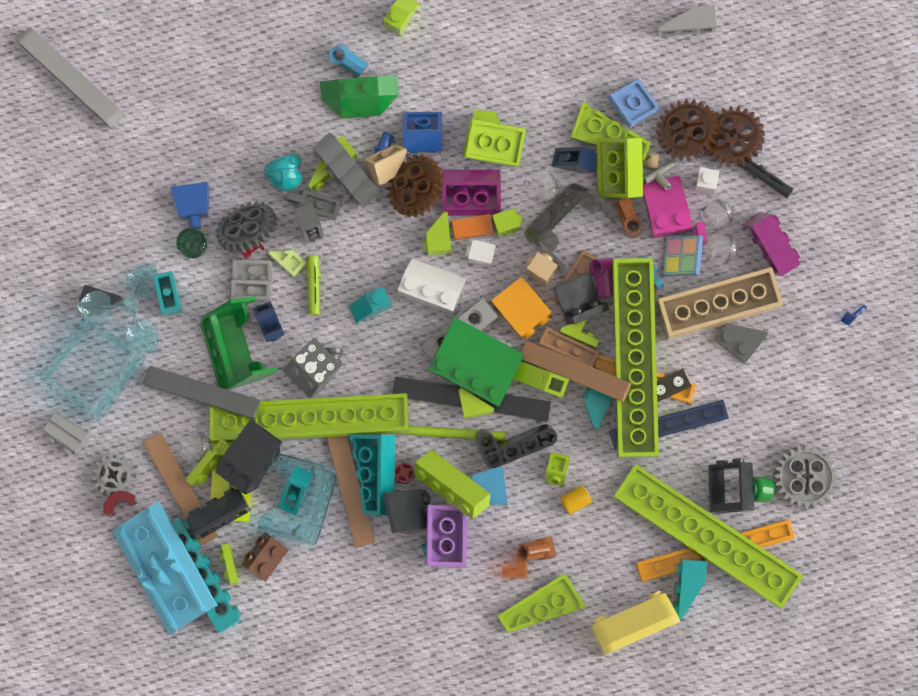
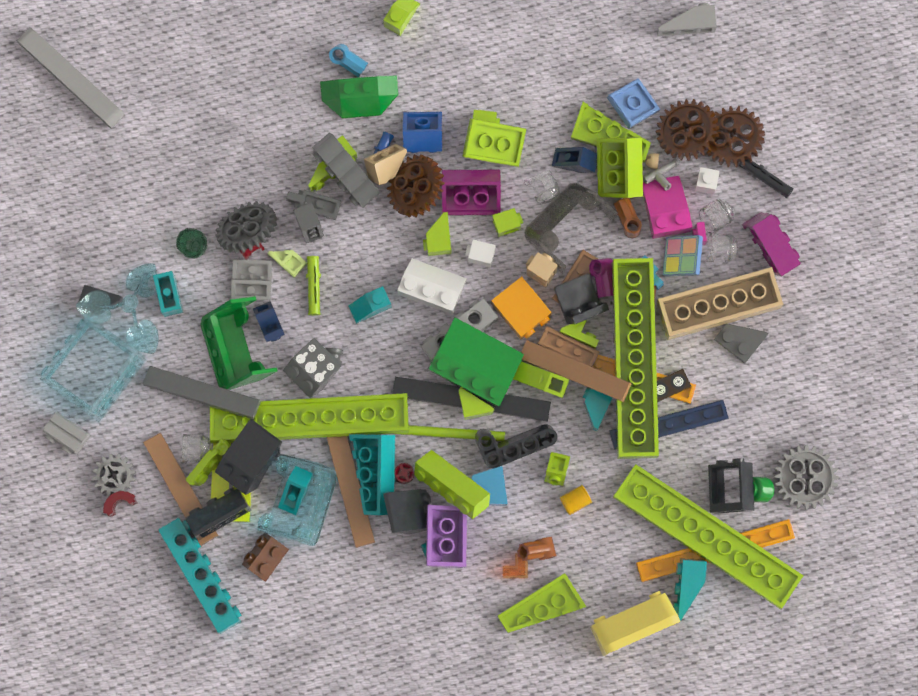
medium azure hinge [112,501,218,635] -> none
blue torso [170,182,210,229] -> none
lime plate [219,543,240,585] -> none
teal helmet [263,153,302,191] -> none
orange tile [452,214,493,240] -> none
clear blue hand [841,305,867,325] -> none

